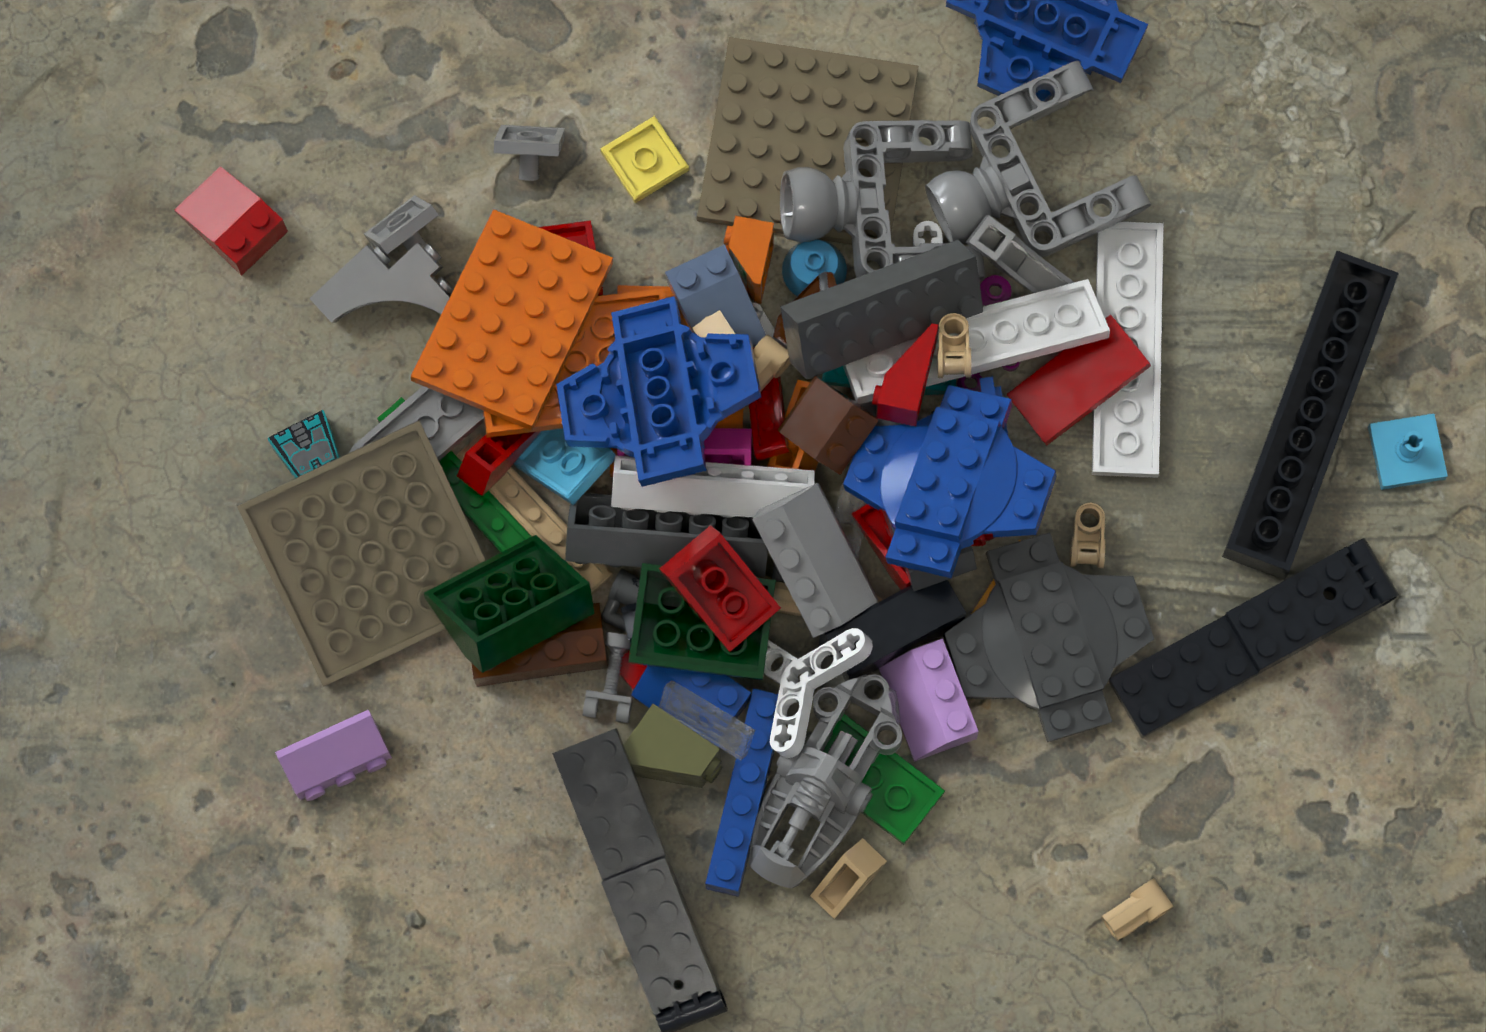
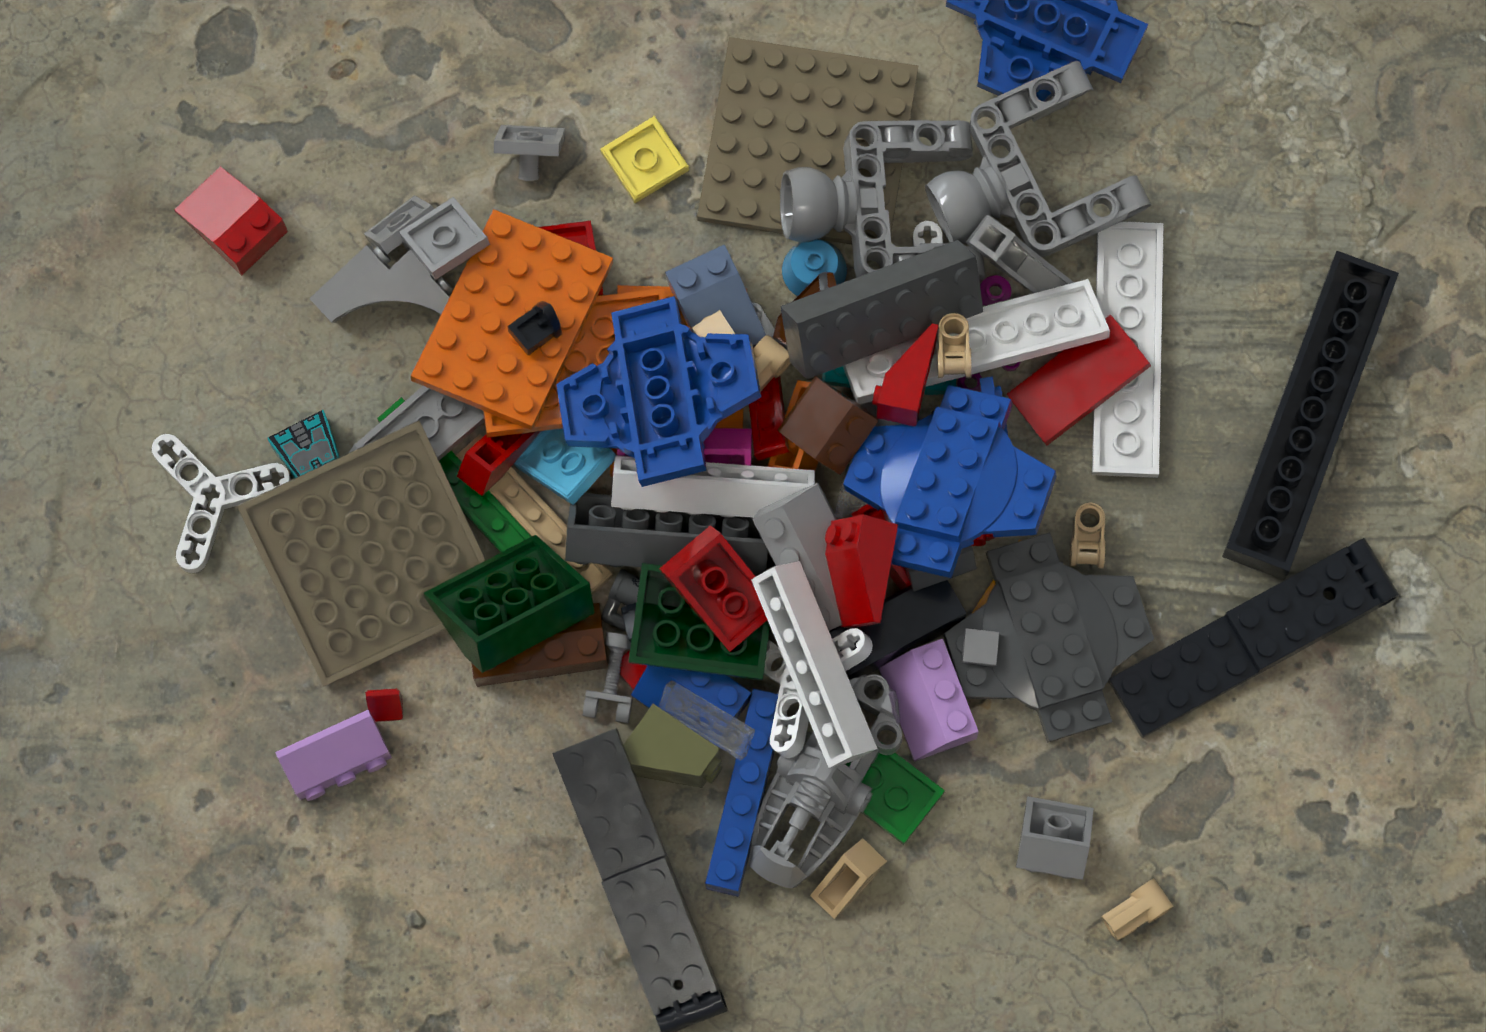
orange slope [724,216,774,304] -> none
medium azure tile [1368,414,1448,490] -> none
none -> white piece [152,434,291,573]
none -> red slope [365,688,403,722]
none -> light grey tile [399,197,490,280]
none -> black tile [508,301,562,355]
none -> white brick [751,561,877,768]
none -> red slope [825,514,898,628]
none -> light grey tile [962,628,999,667]
none -> light grey slope [1016,796,1094,880]

